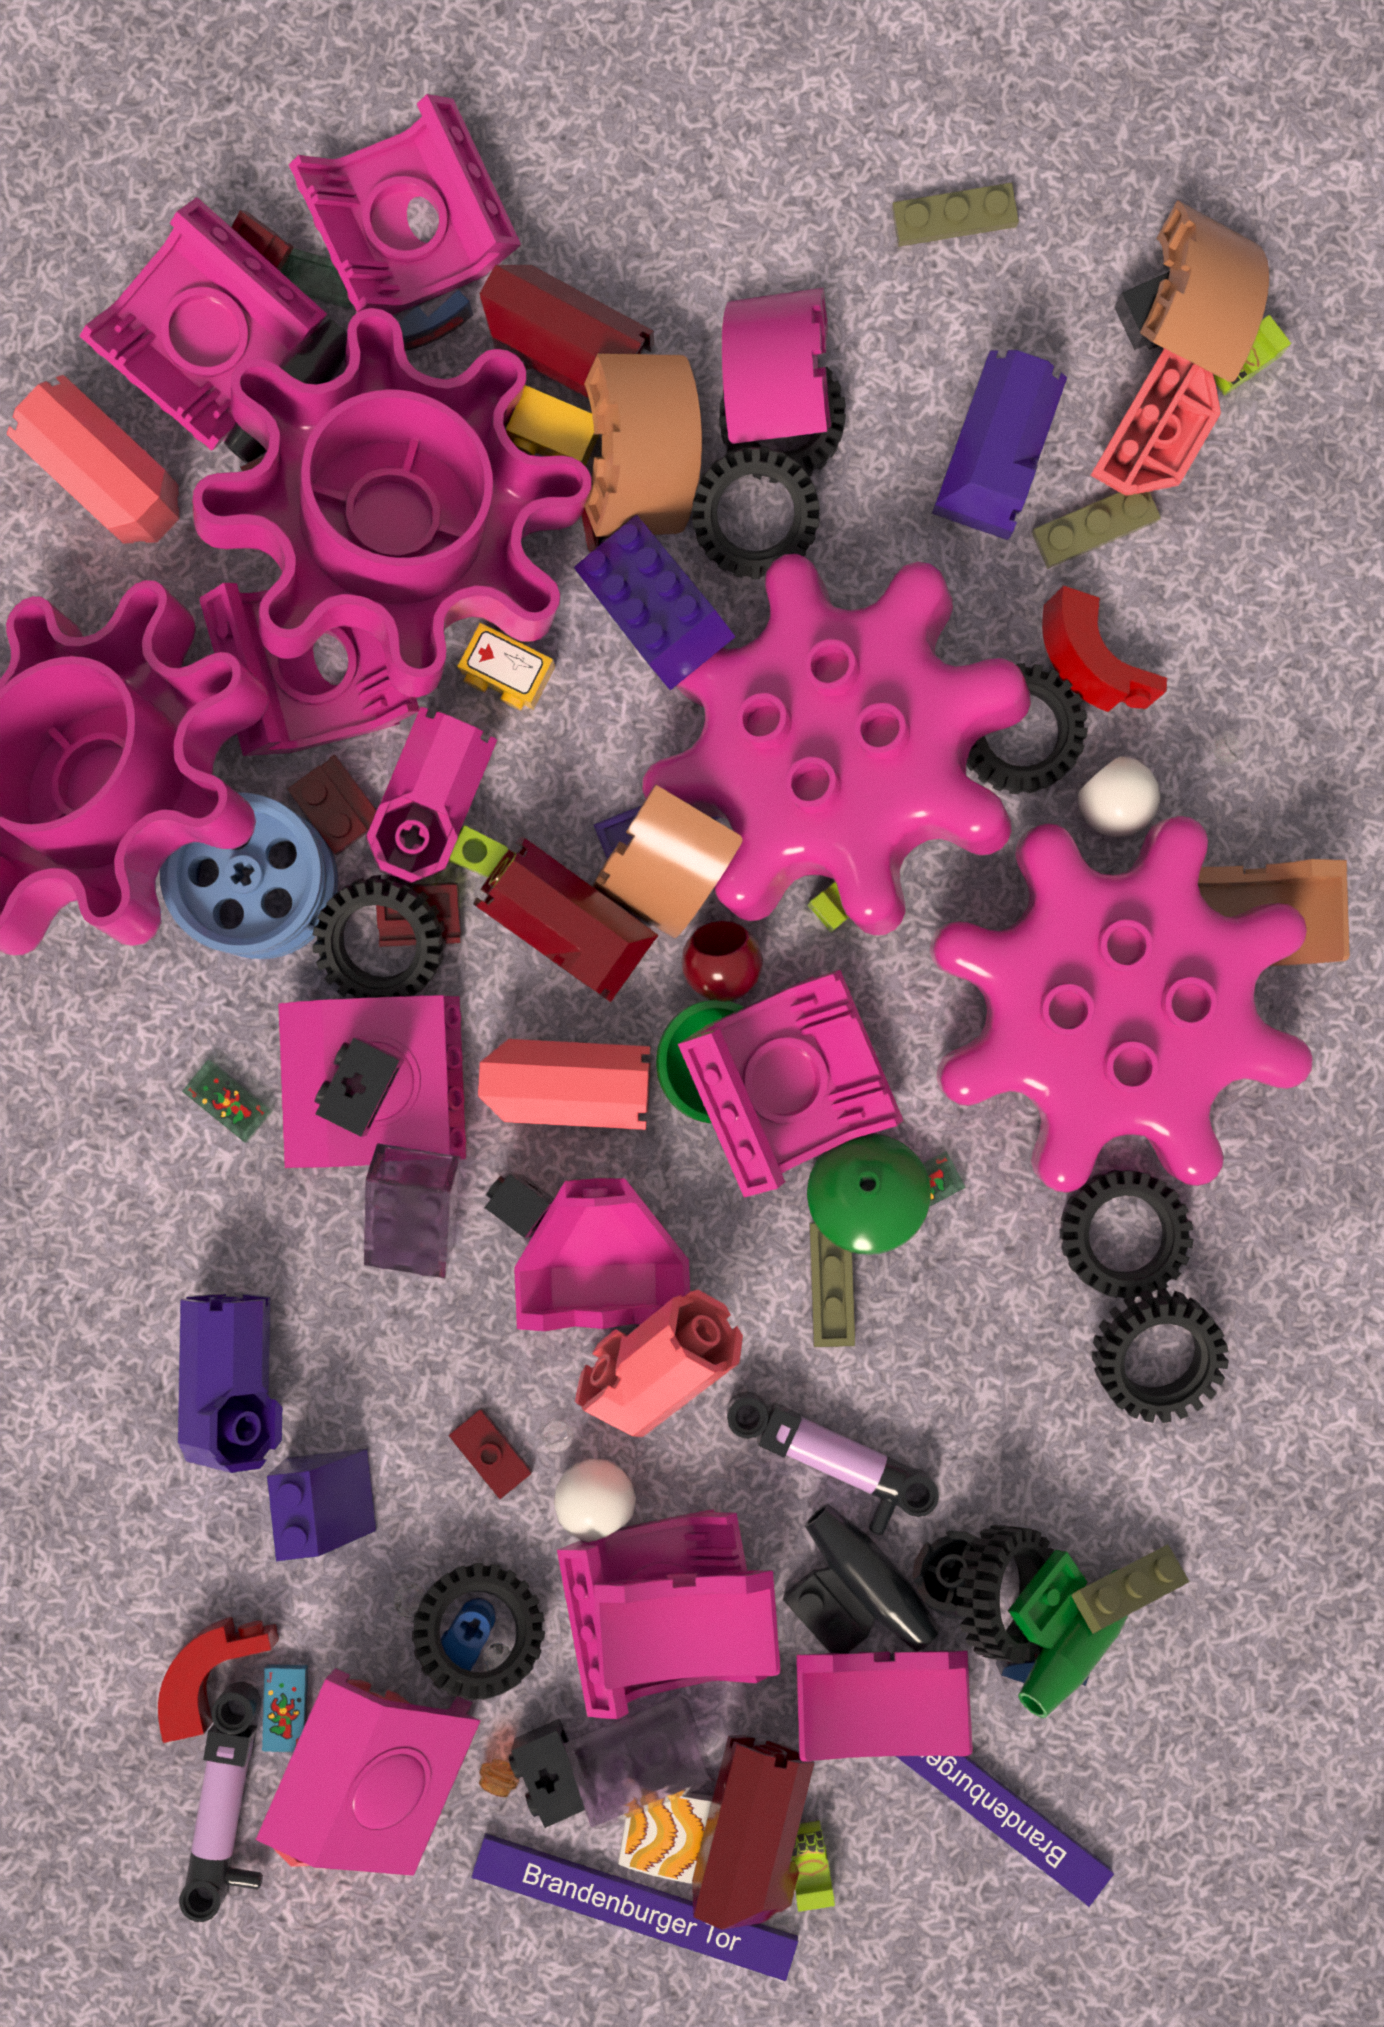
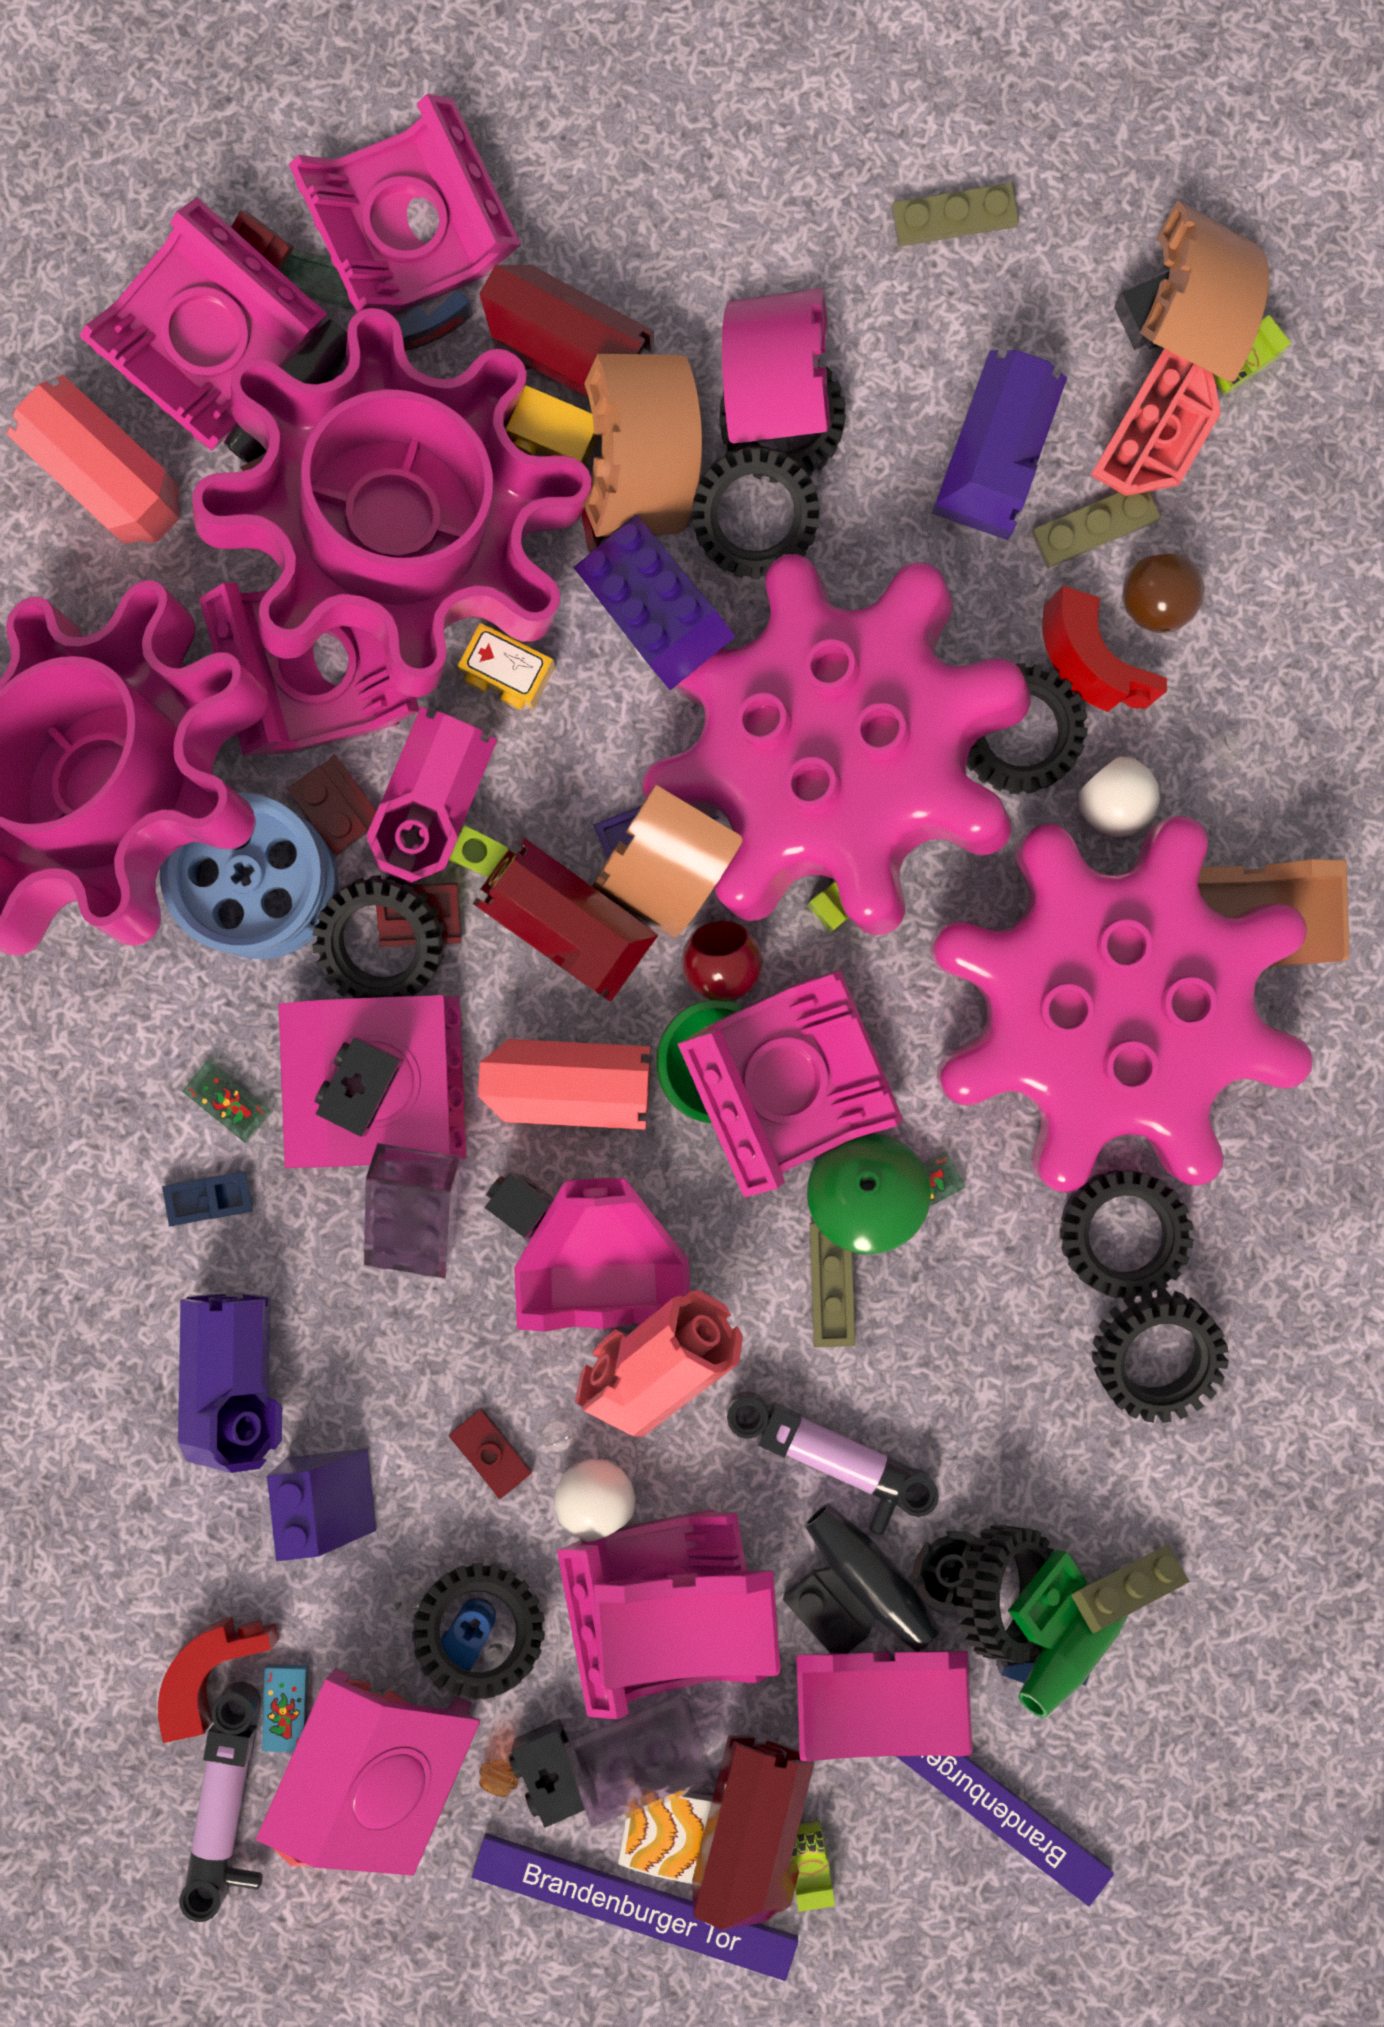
none -> dark blue slope [161,1171,253,1227]
none -> reddish brown helmet [1122,554,1205,633]

